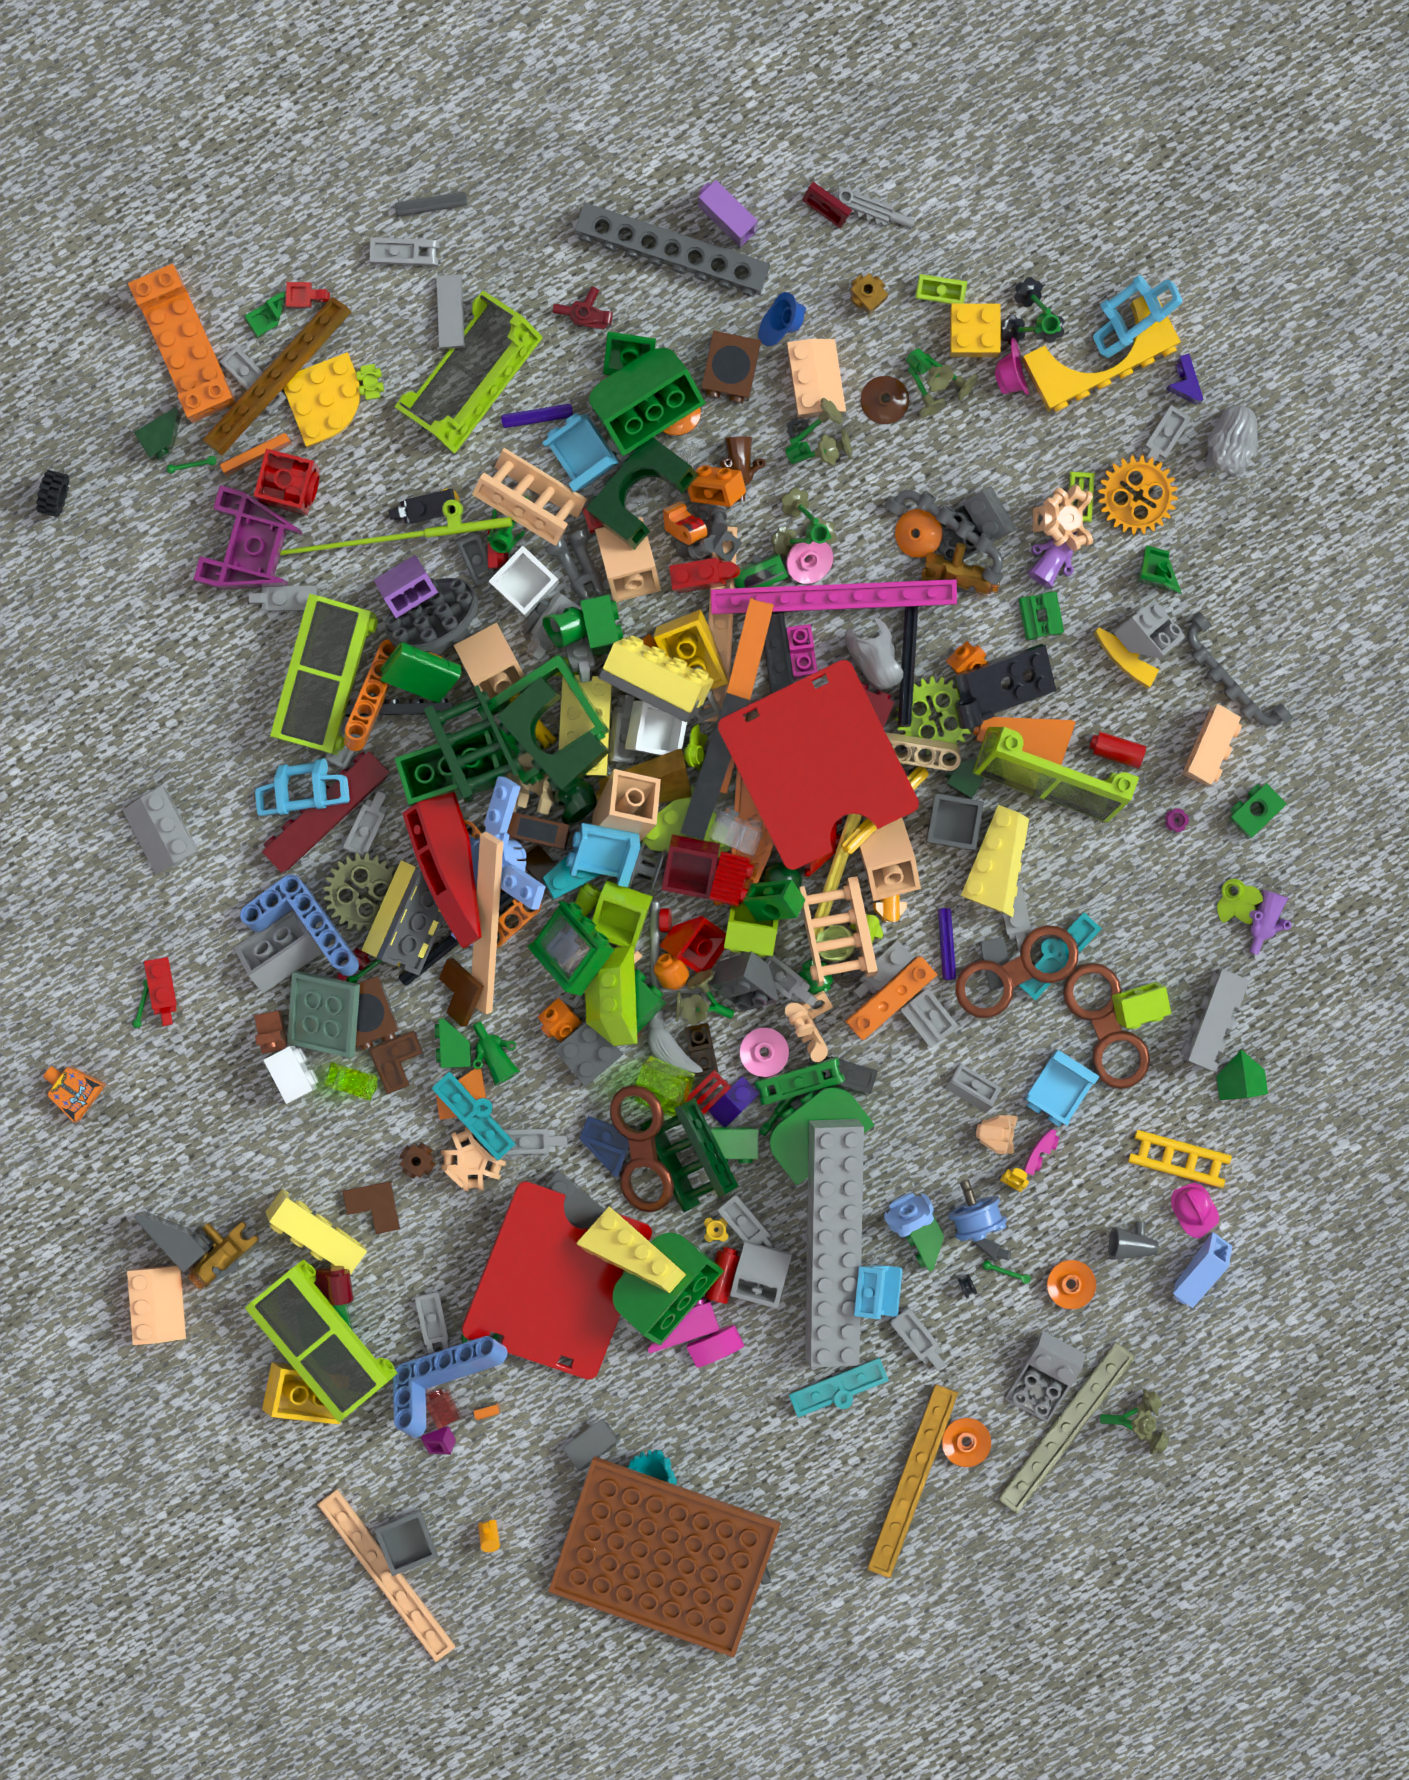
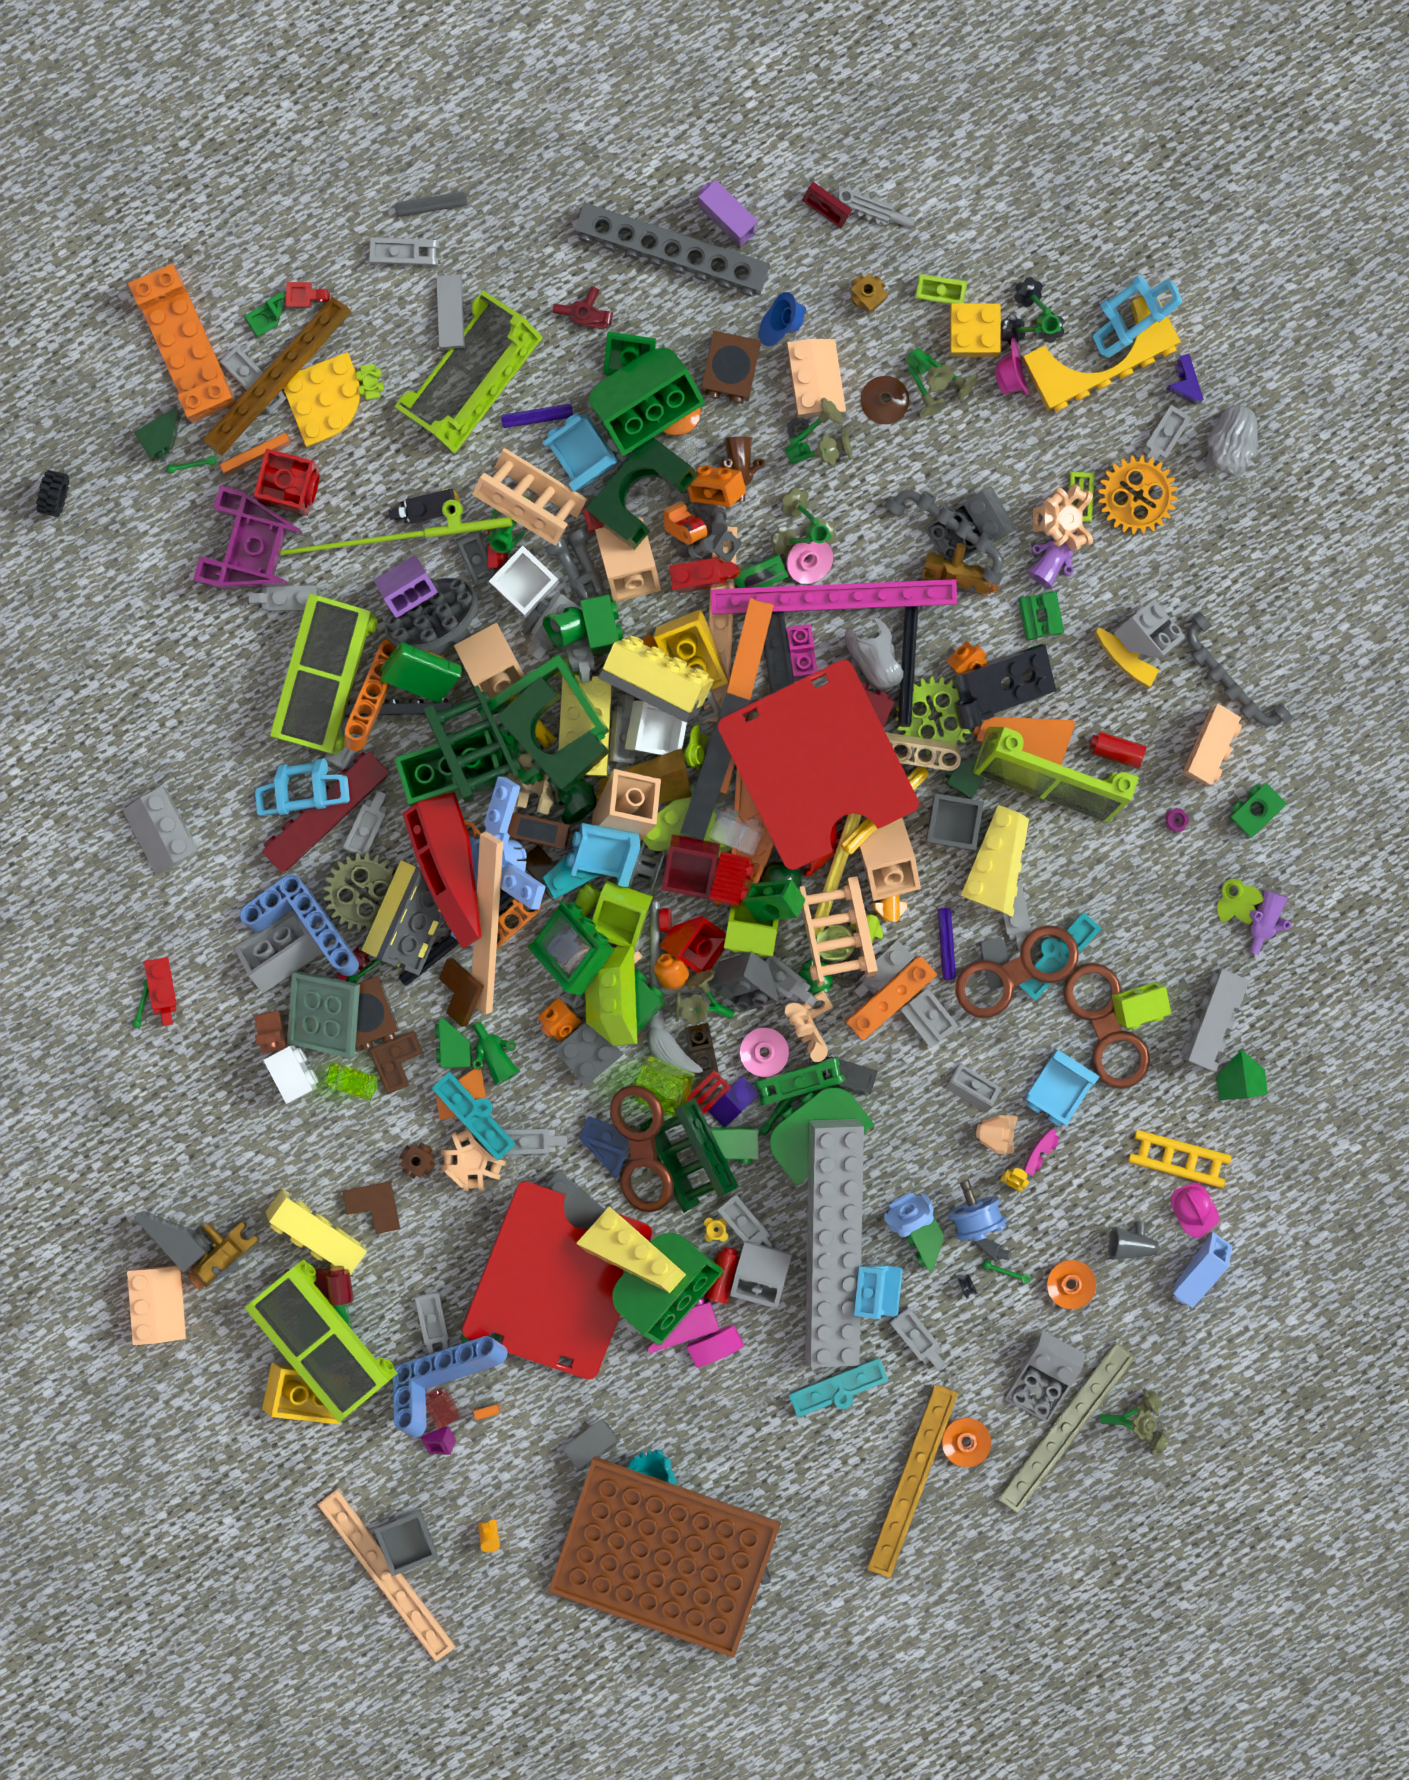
orange torso [43,1066,106,1123] -> none
orange dish [895,509,943,558] -> none
green slope [1136,545,1182,594] -> none

